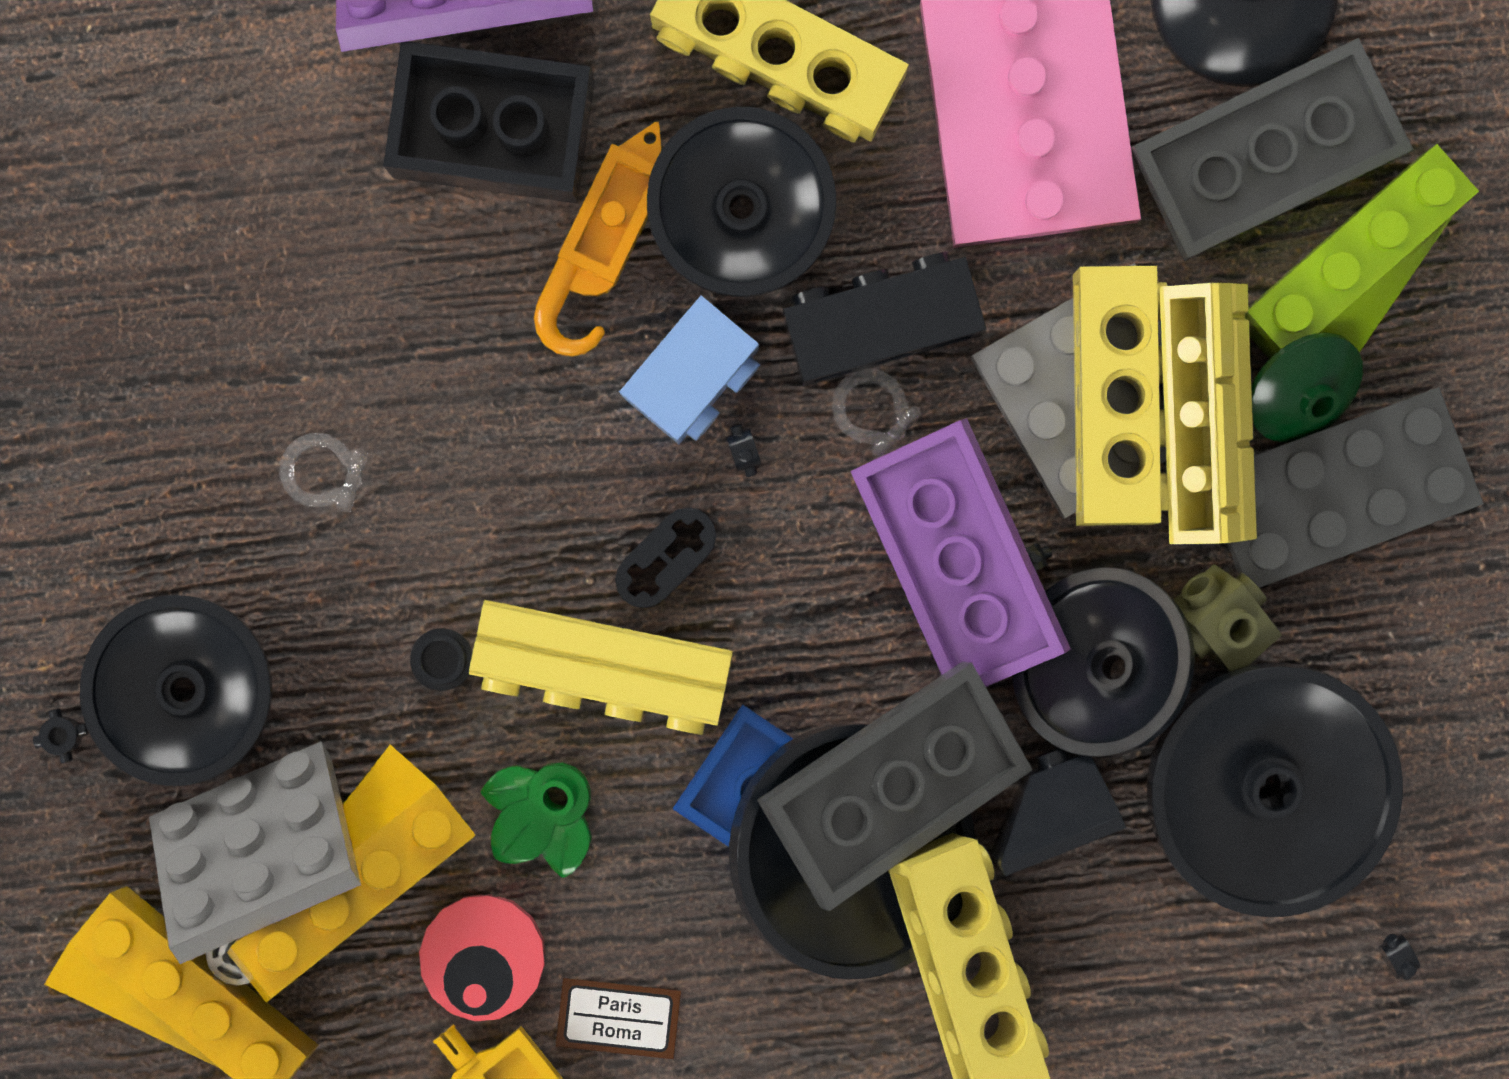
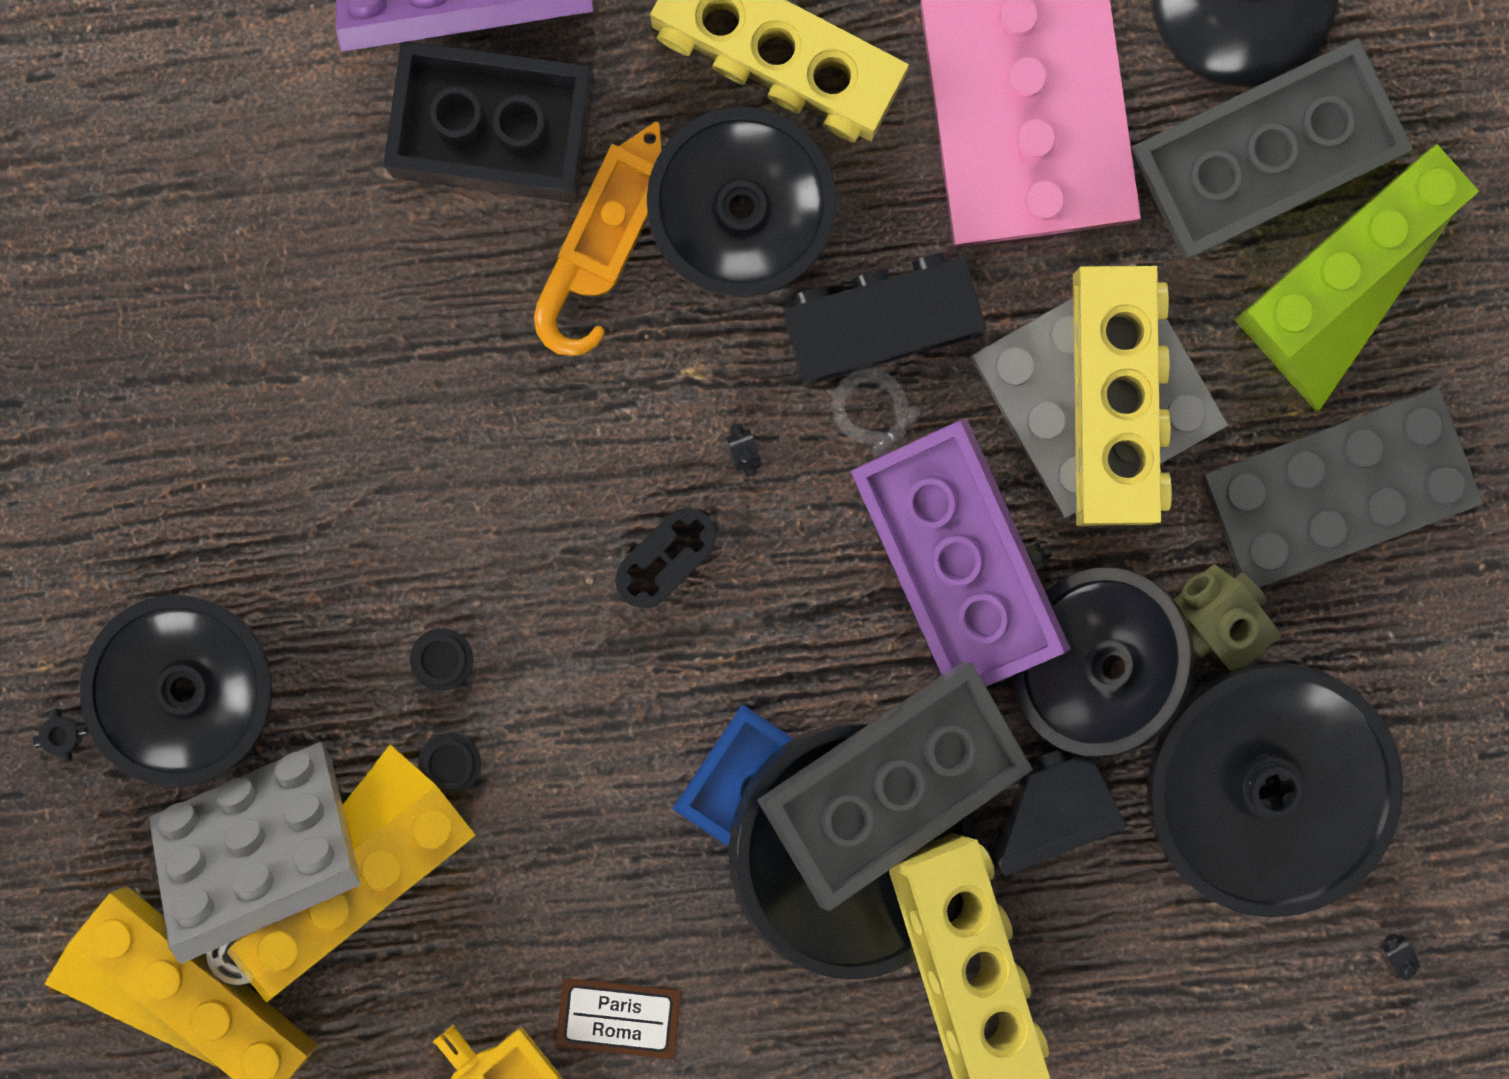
clear piece [279,433,368,512] -> none
coral tile [419,895,545,1021] -> none
light yellow brick [469,600,733,735] -> none
green plate [481,763,592,878] -> none
light blue brick [619,295,760,444] -> none
light yellow brick [1160,283,1257,544] -> none
dark green dish [1251,333,1363,442] -> none
none -> black plate [418,732,482,796]

